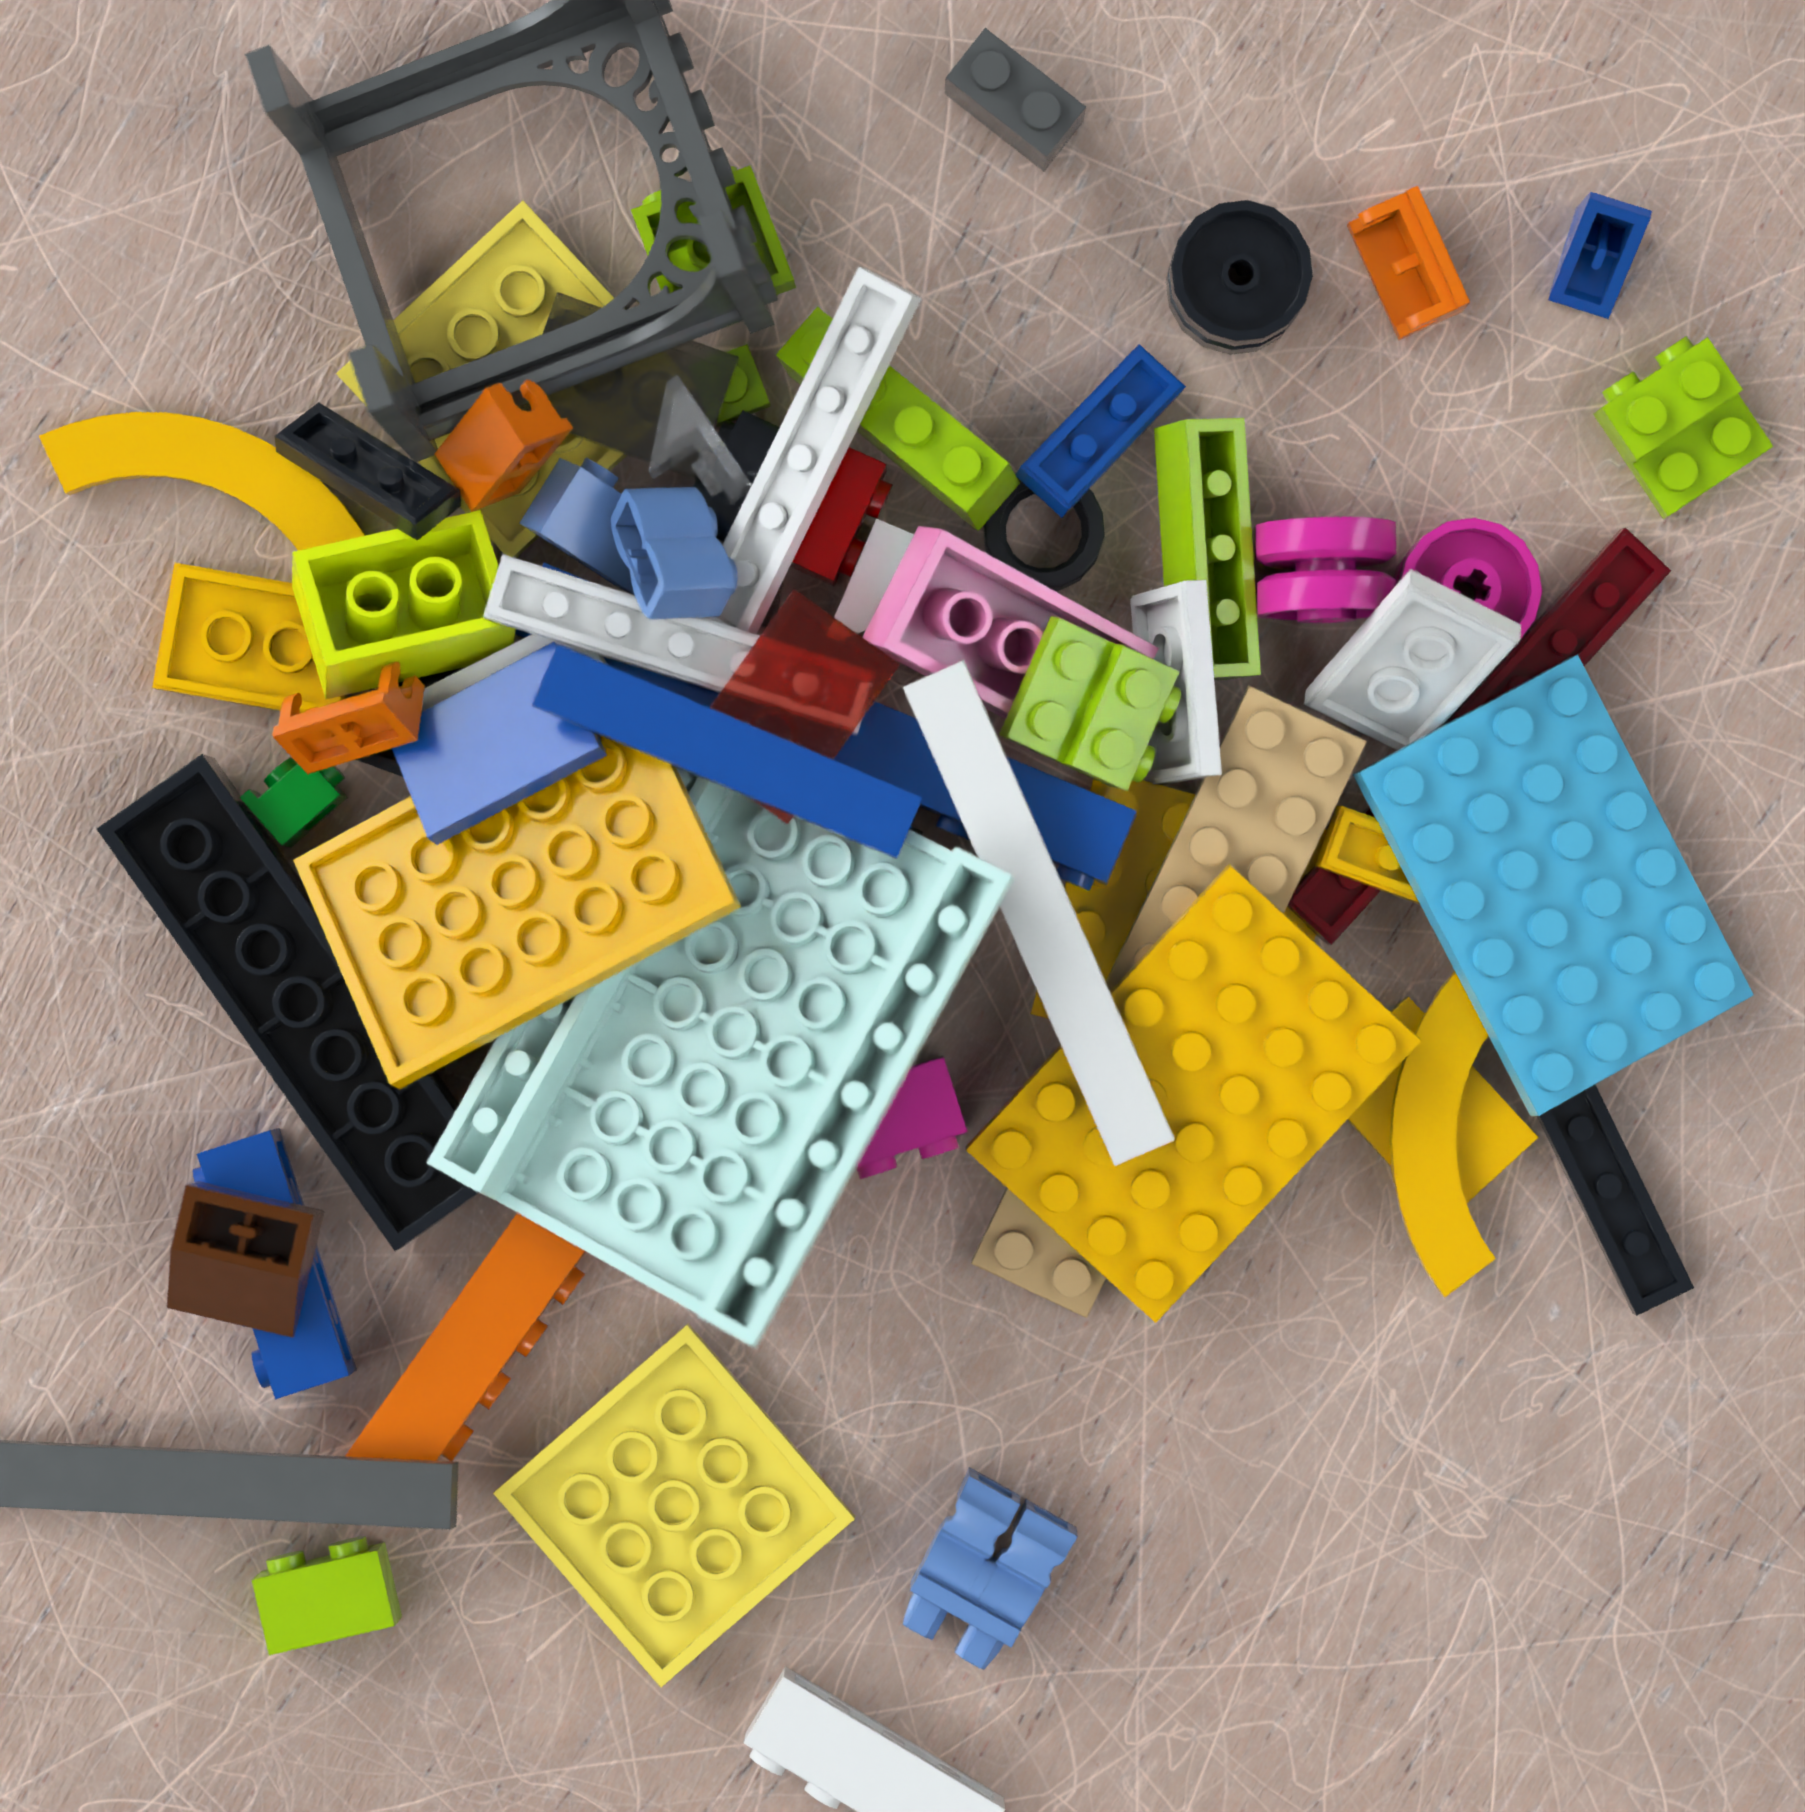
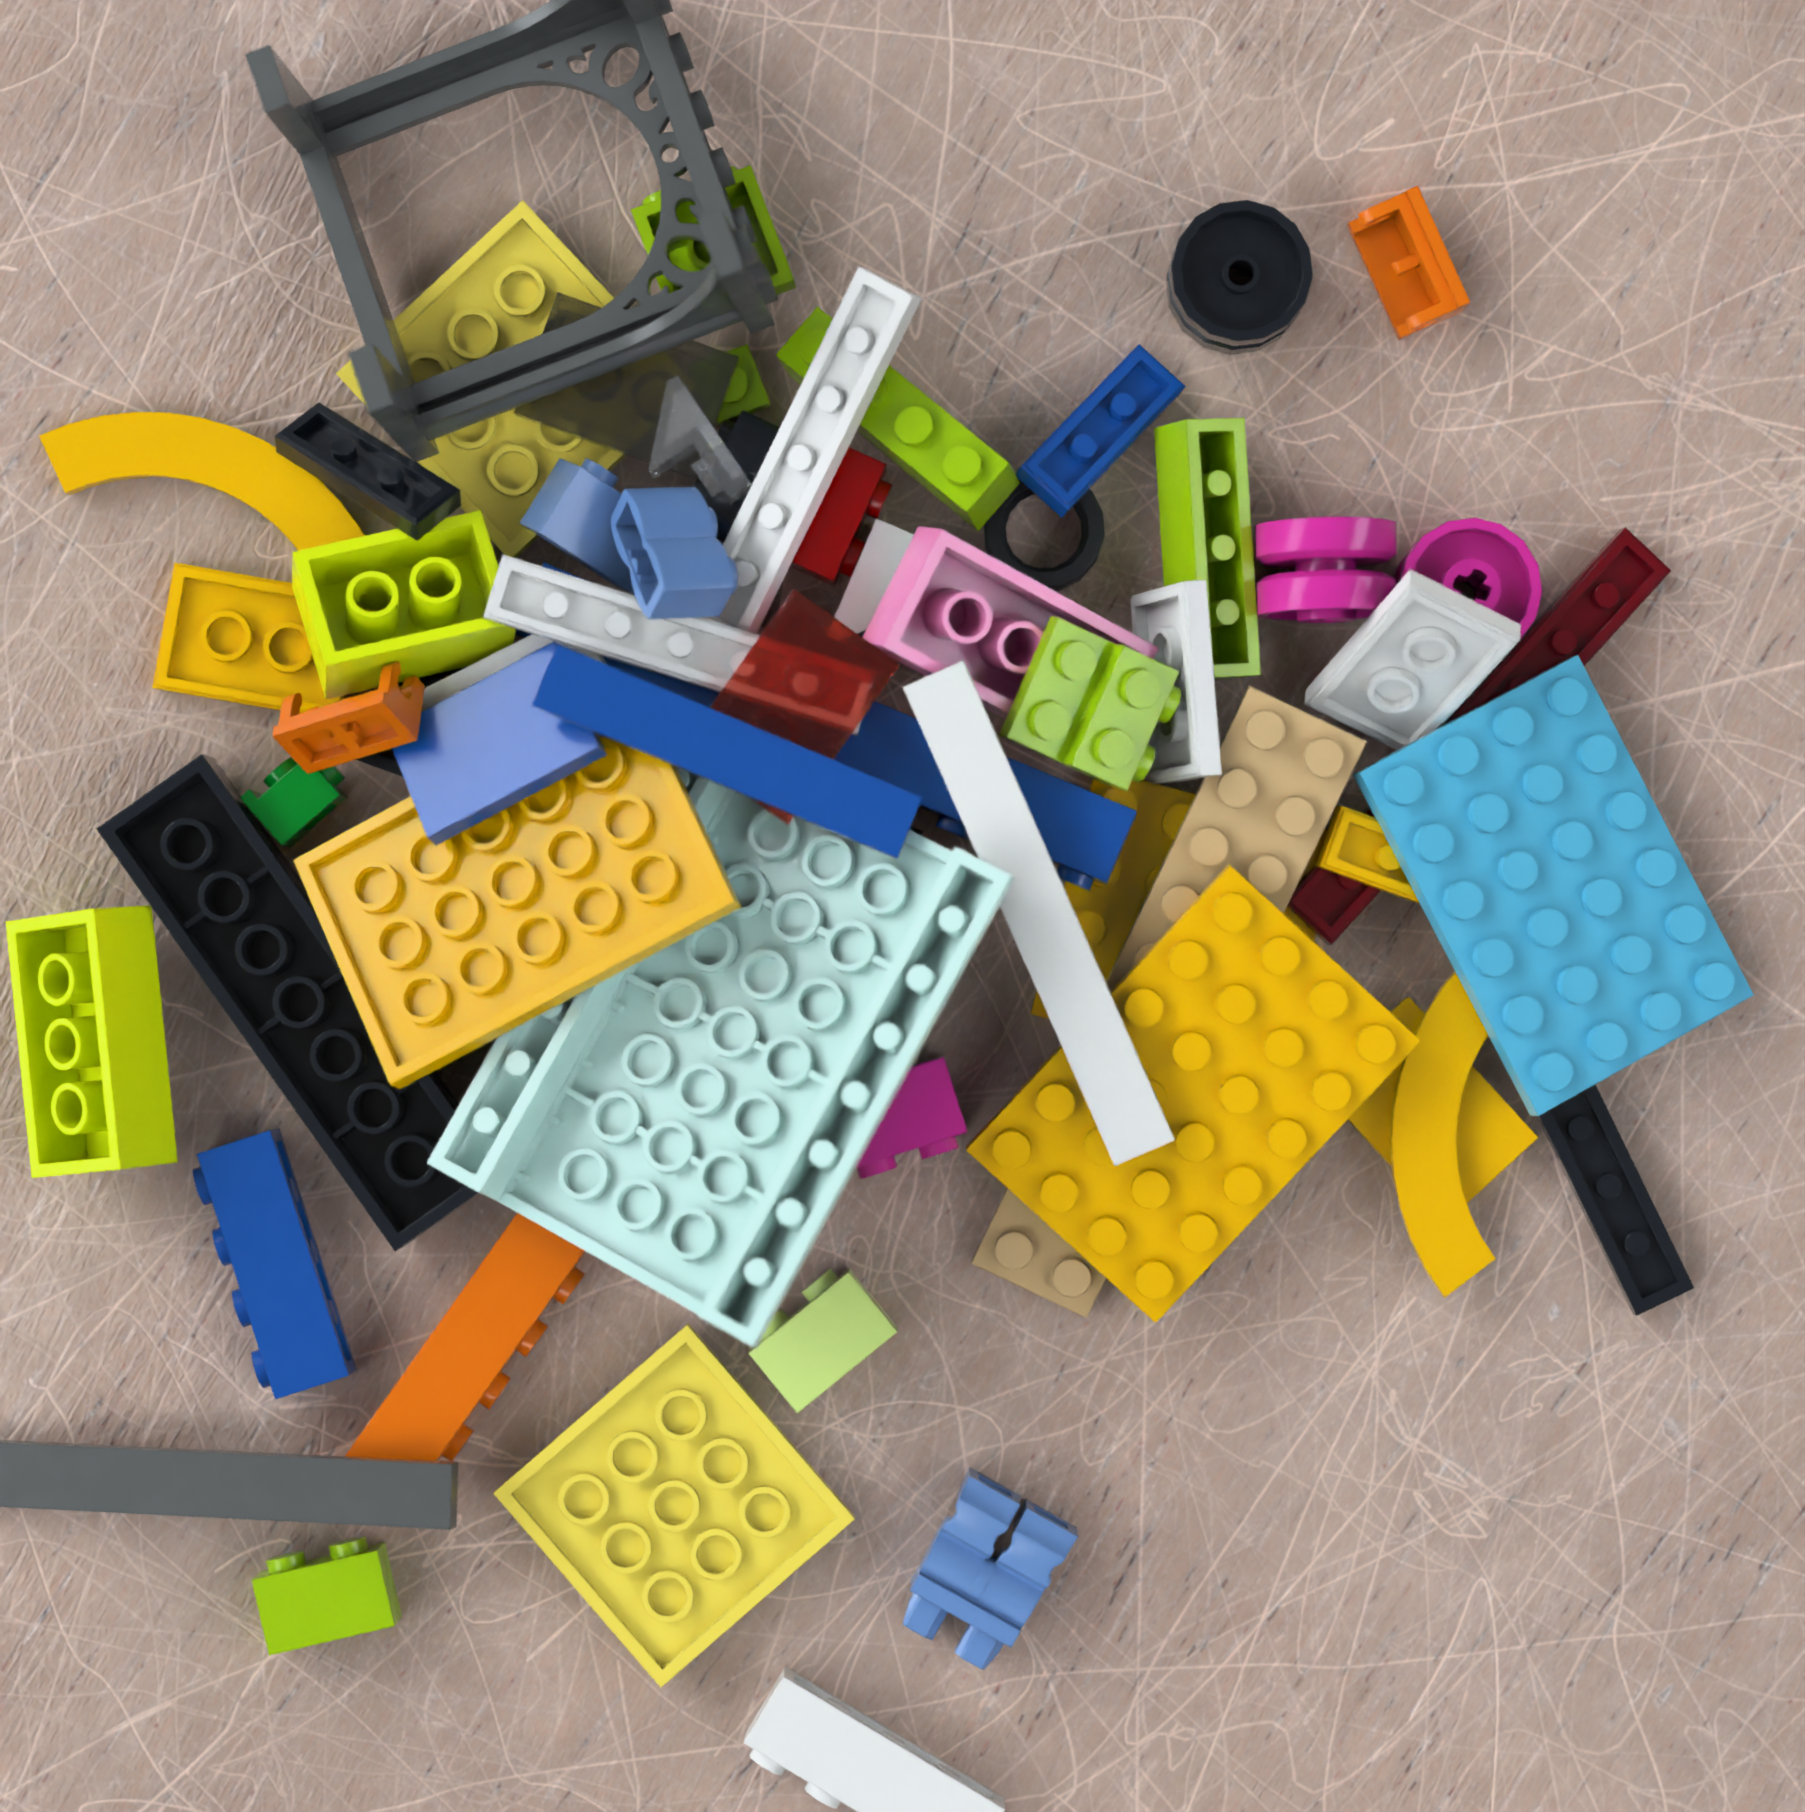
reddish brown slope [167,1181,324,1338] -> none
orange hinge [435,379,573,512] -> none
dark grey brick [945,28,1086,171] -> none
blue slope [1548,191,1652,319] -> none
lime plate [1593,336,1774,520] -> none
none -> neon yellow brick [6,905,178,1178]
none -> yellowish green brick [748,1268,897,1413]

